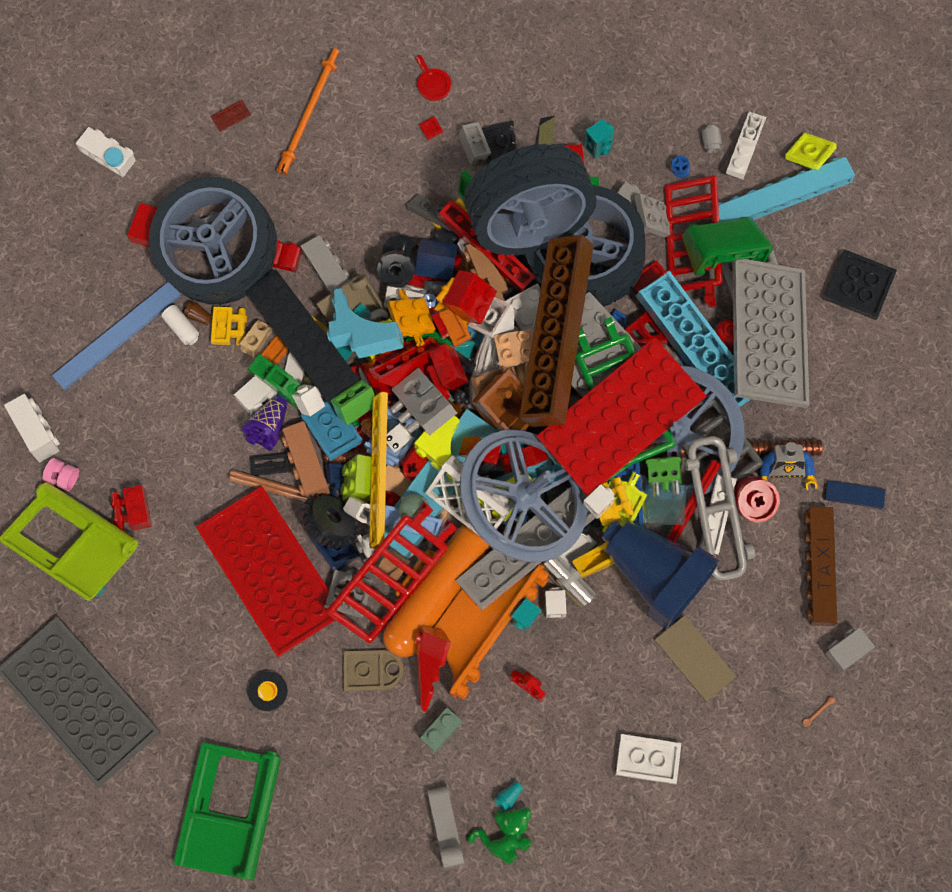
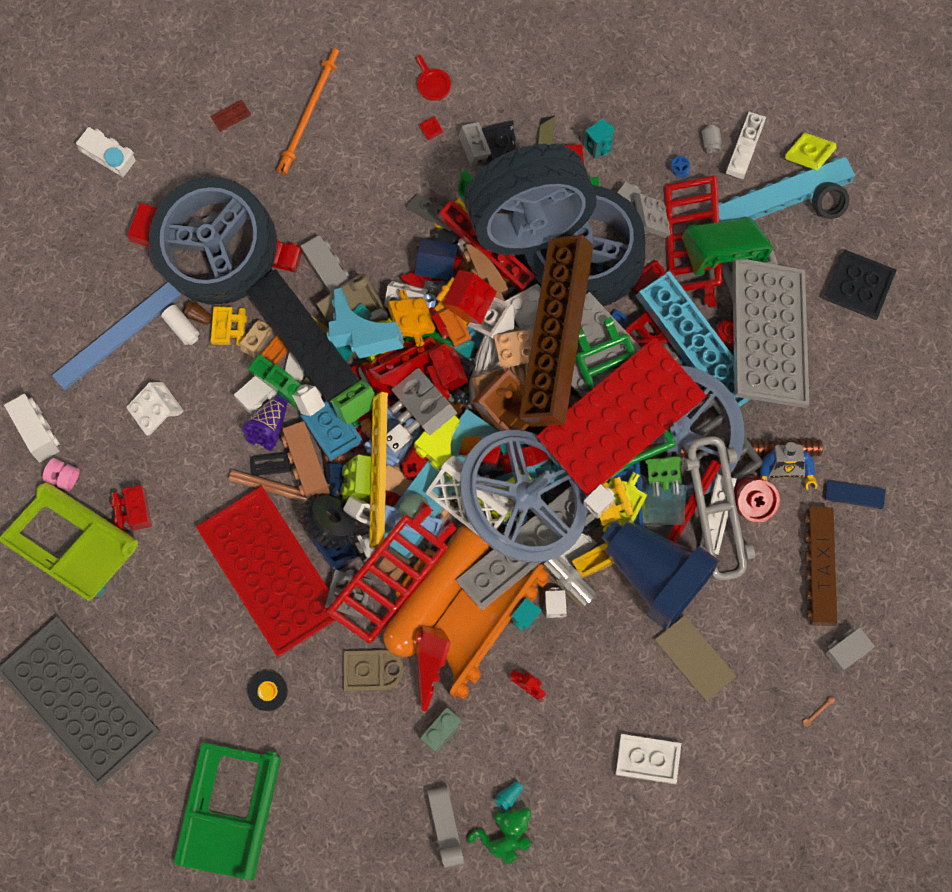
black piece [377,234,419,288] -> none
none -> white bracket [127,382,183,435]
none -> black tyre [812,182,850,219]

